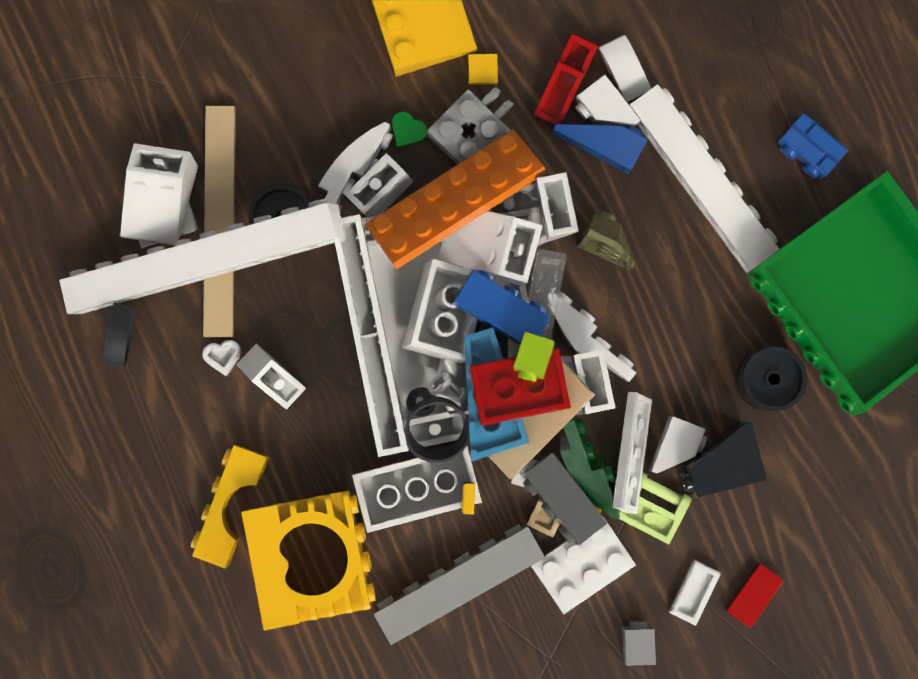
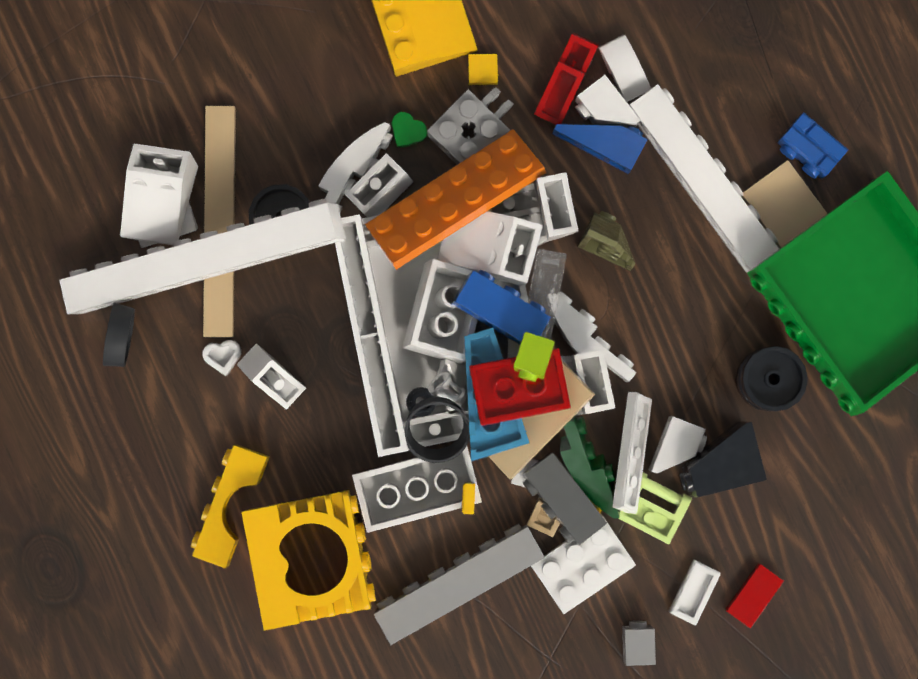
none -> tan tile [741,160,827,249]

